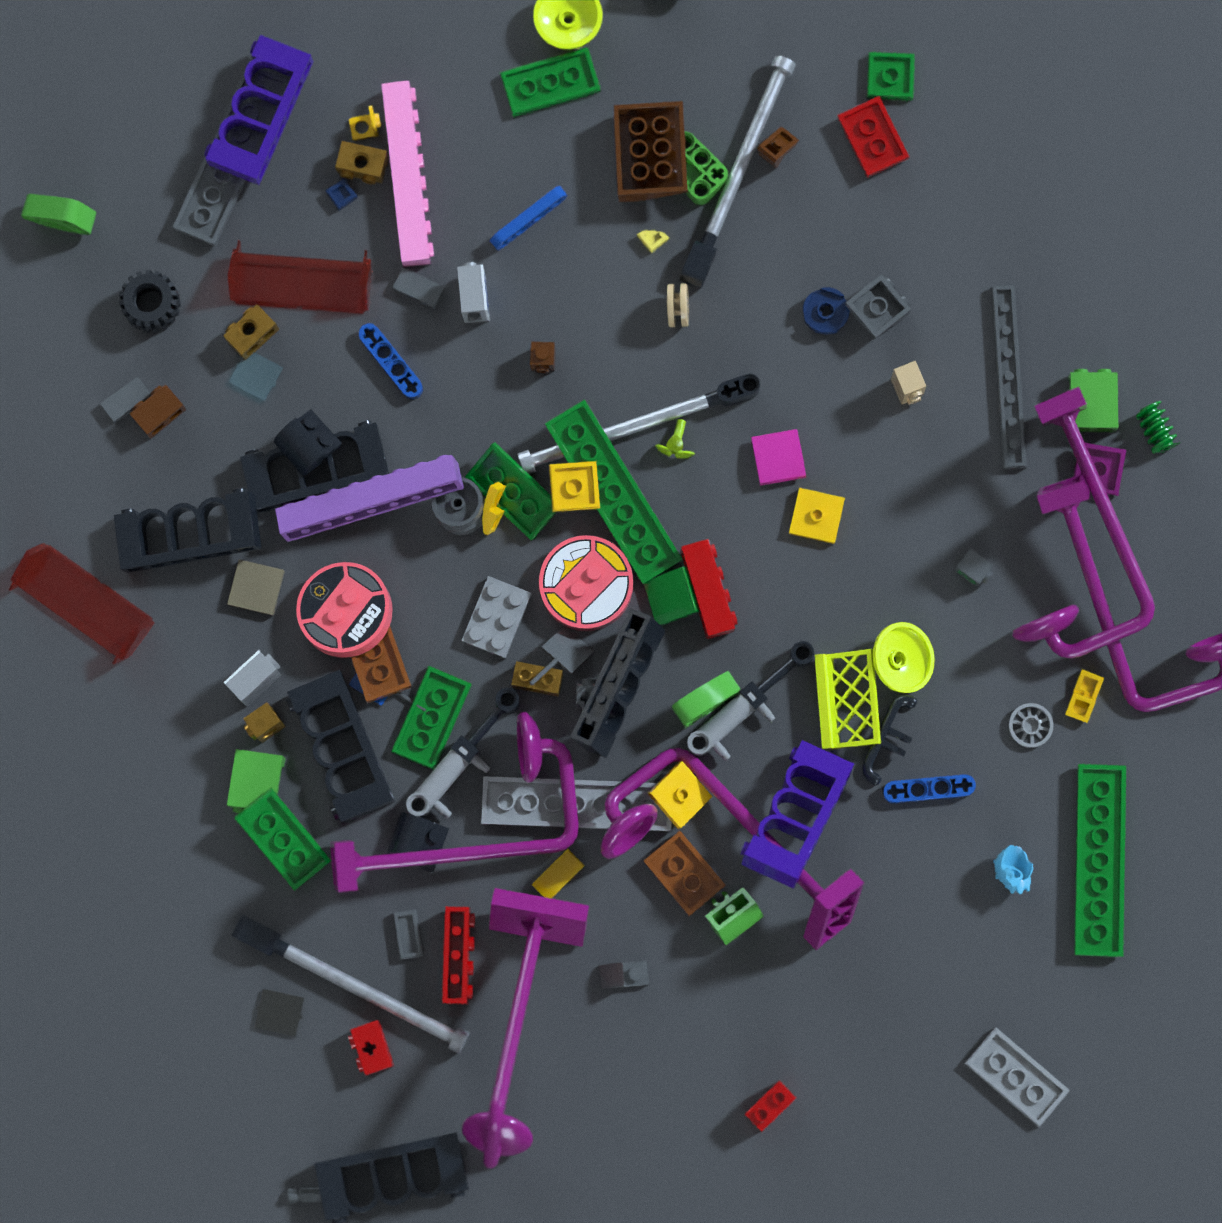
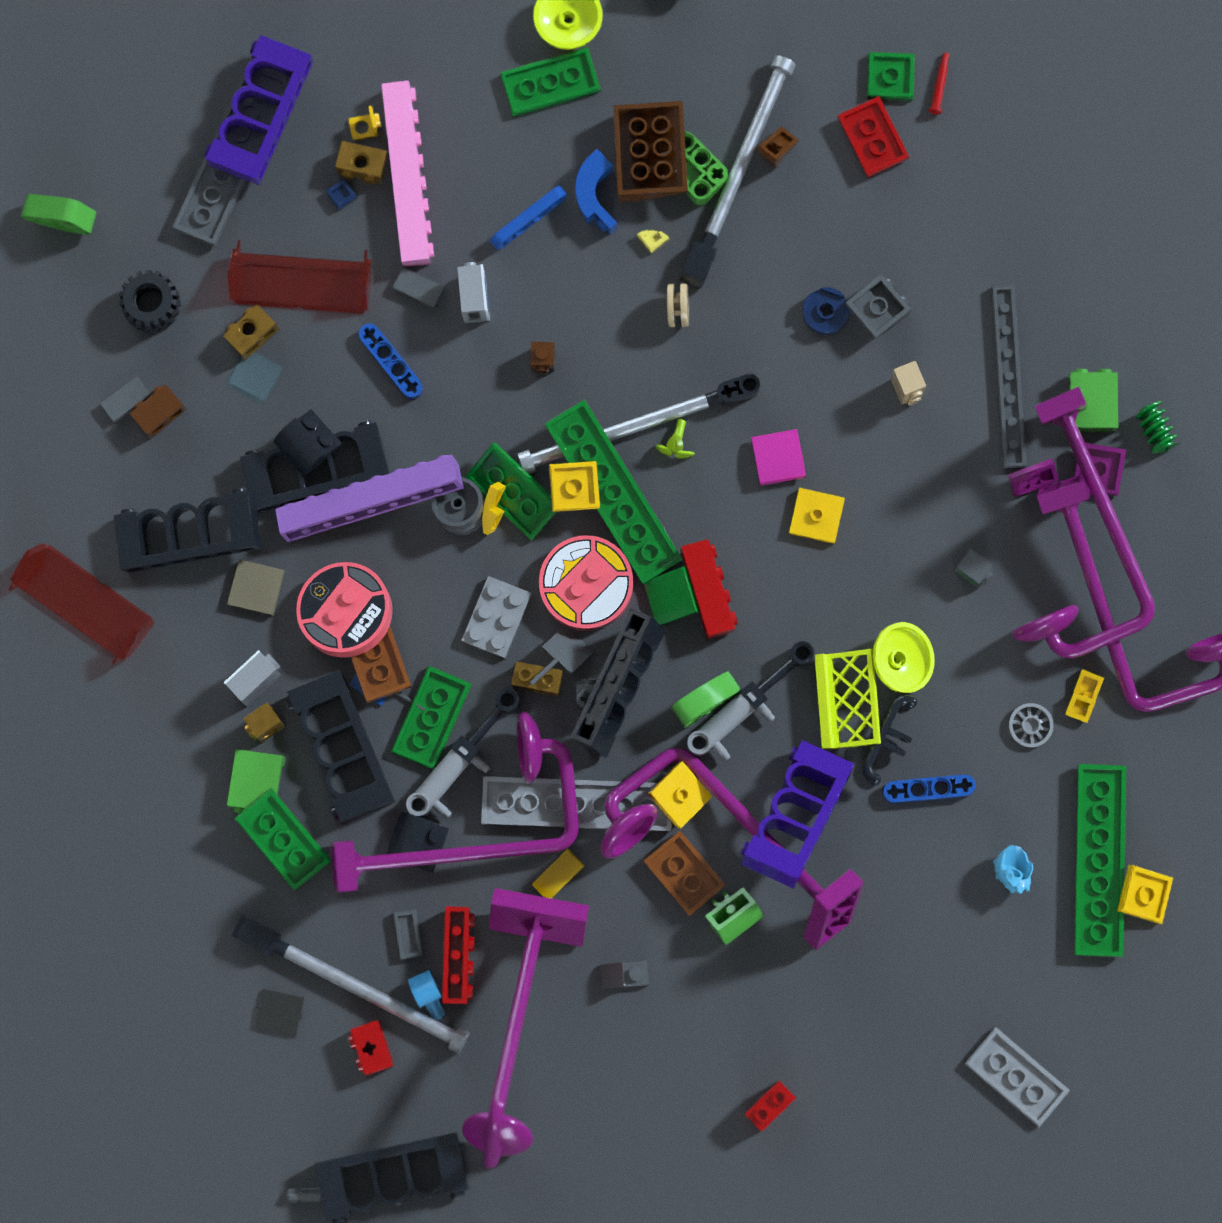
none -> dark azure beam [408,969,445,1020]
none -> blue arch [575,149,617,235]
none -> red piece [928,53,949,115]
none -> magenta plate [1008,458,1059,497]
none -> yellow plate [1117,865,1173,924]

